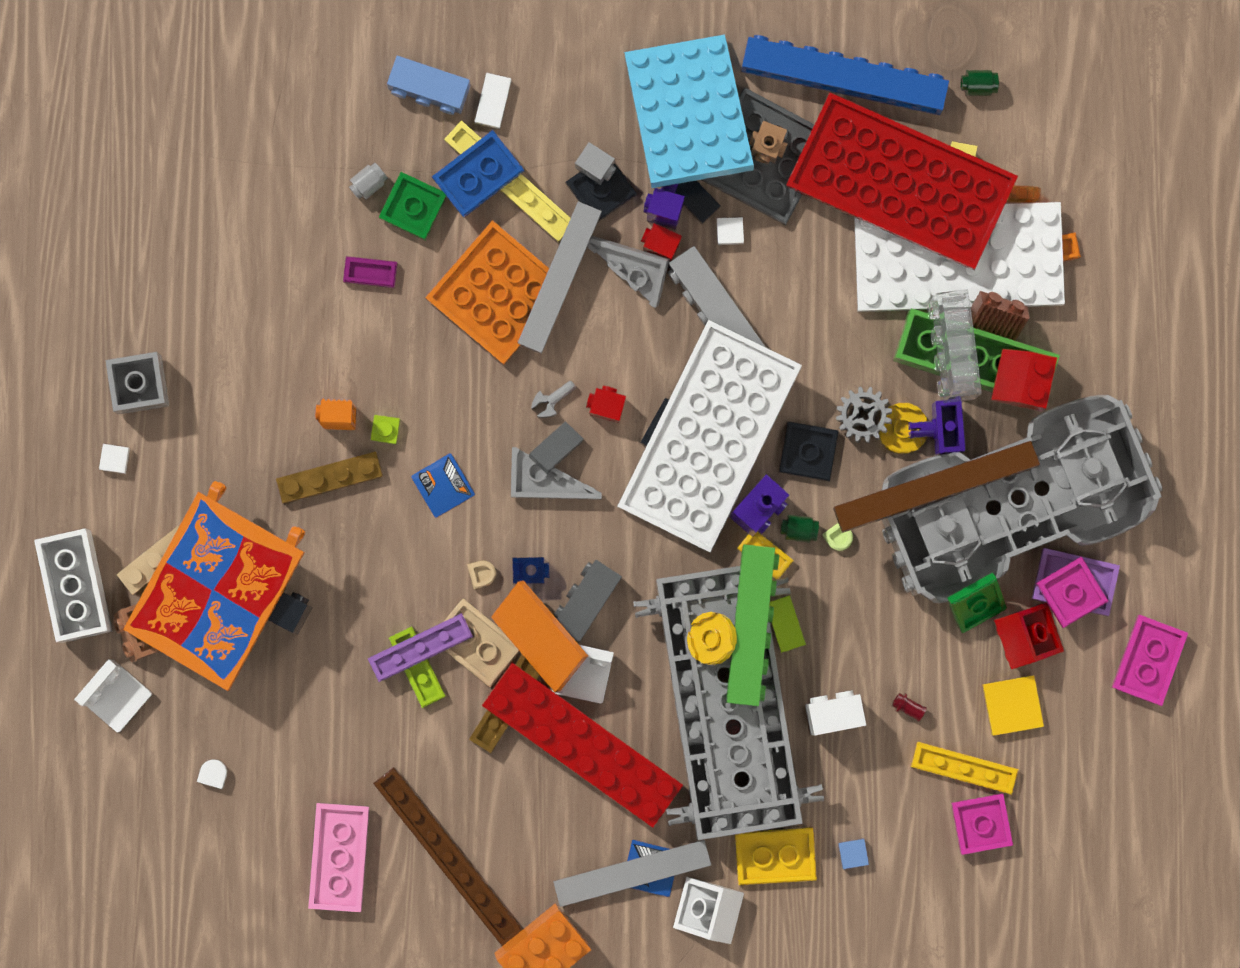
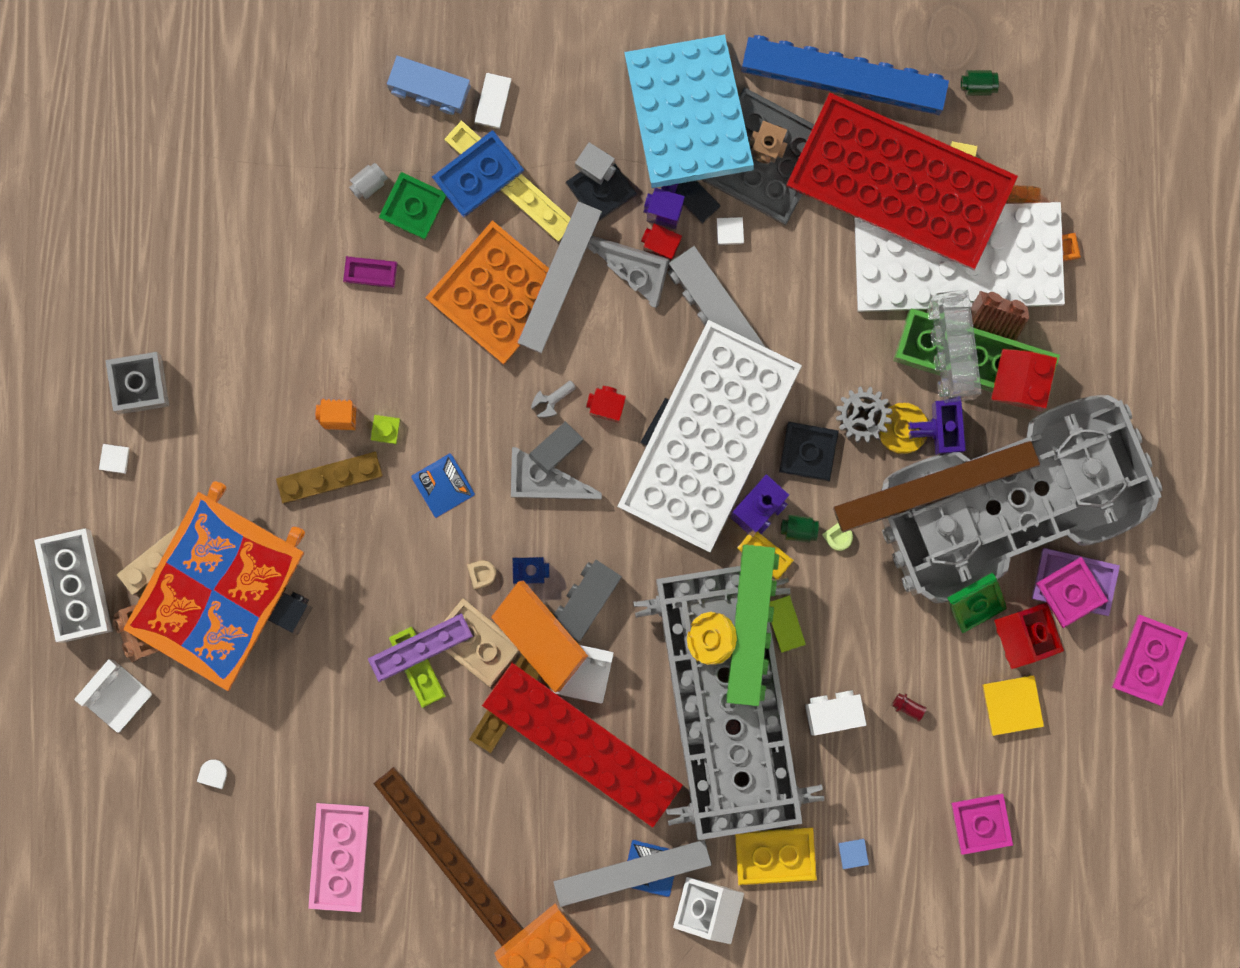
yellow tile [910,742,1019,795] -> none

